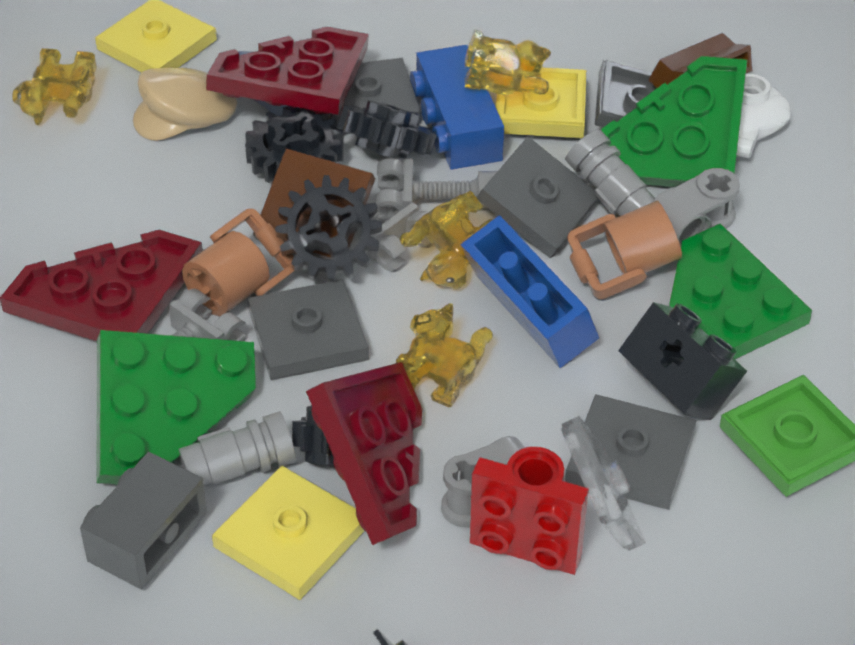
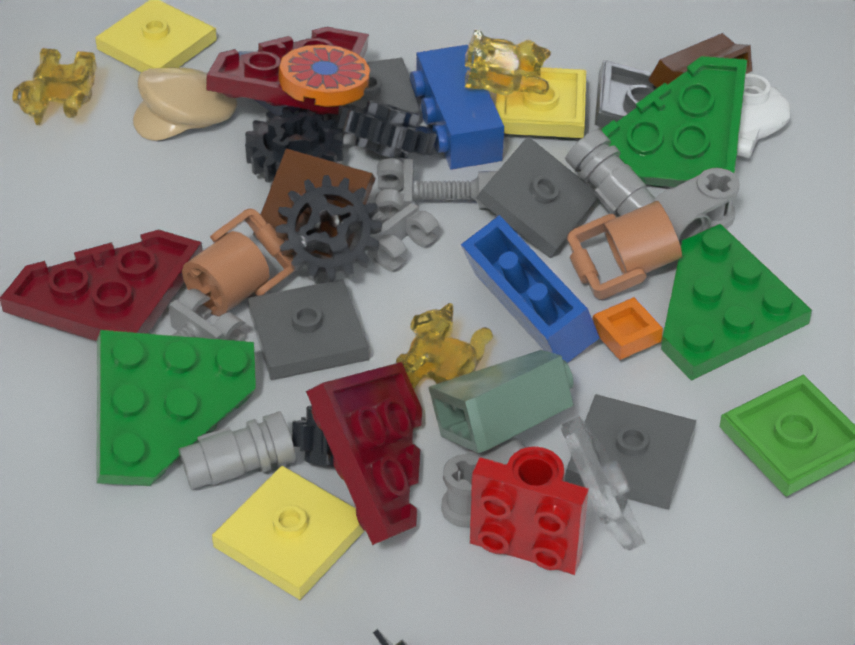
dark grey brick [80,451,207,589] -> none
clear yellow animal [400,191,493,290] -> none
black brick [618,302,747,420] -> none
none -> tile [279,45,370,107]
none -> sand green slope [428,350,574,453]
none -> orange plate [592,297,663,360]

